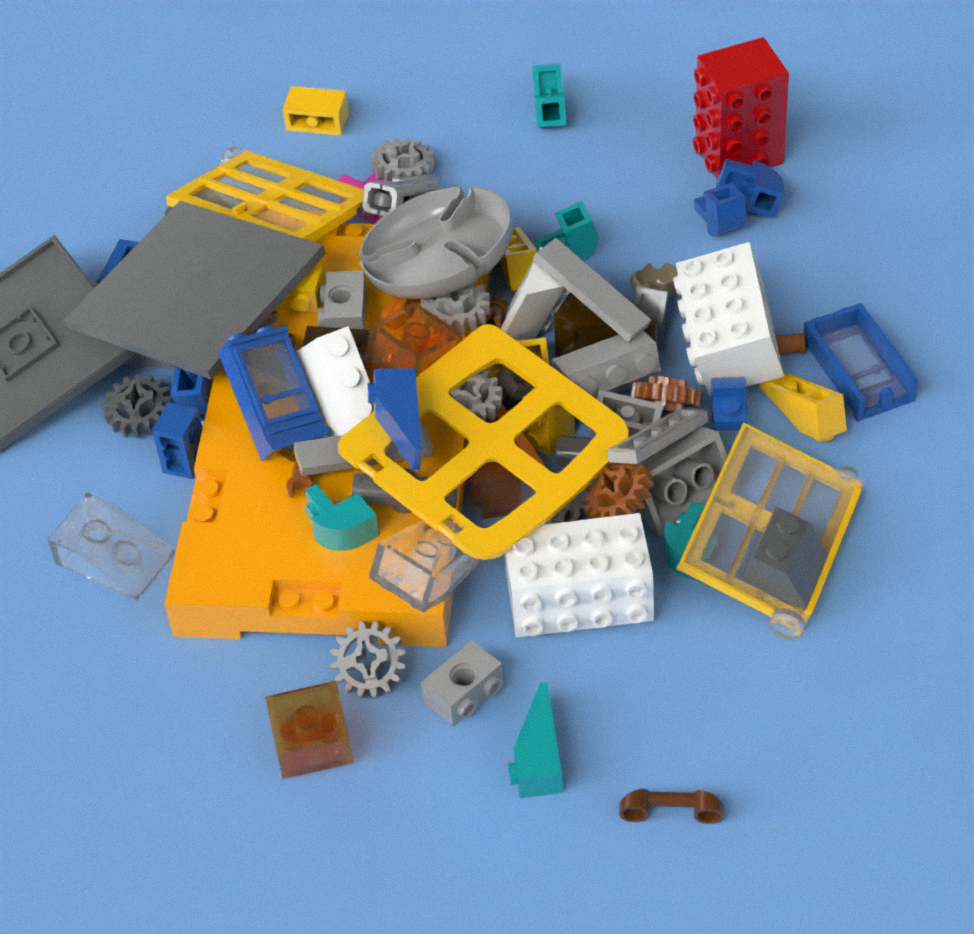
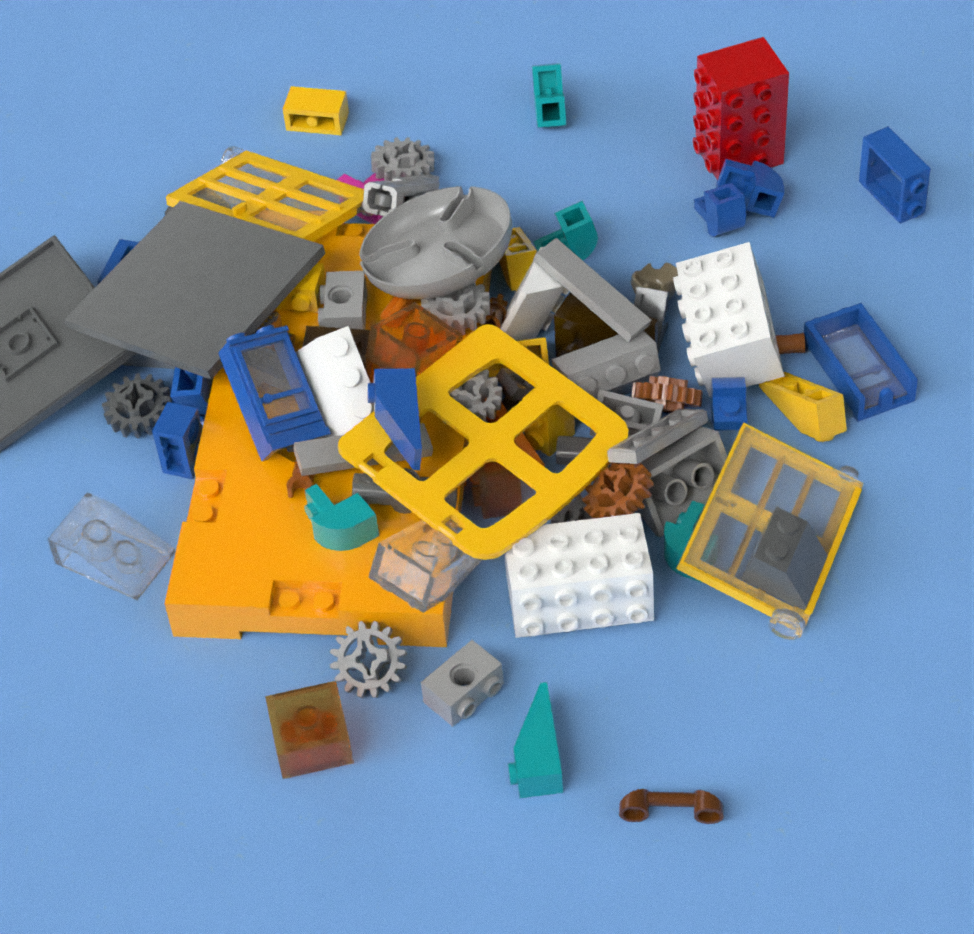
none -> blue window [859,126,931,224]

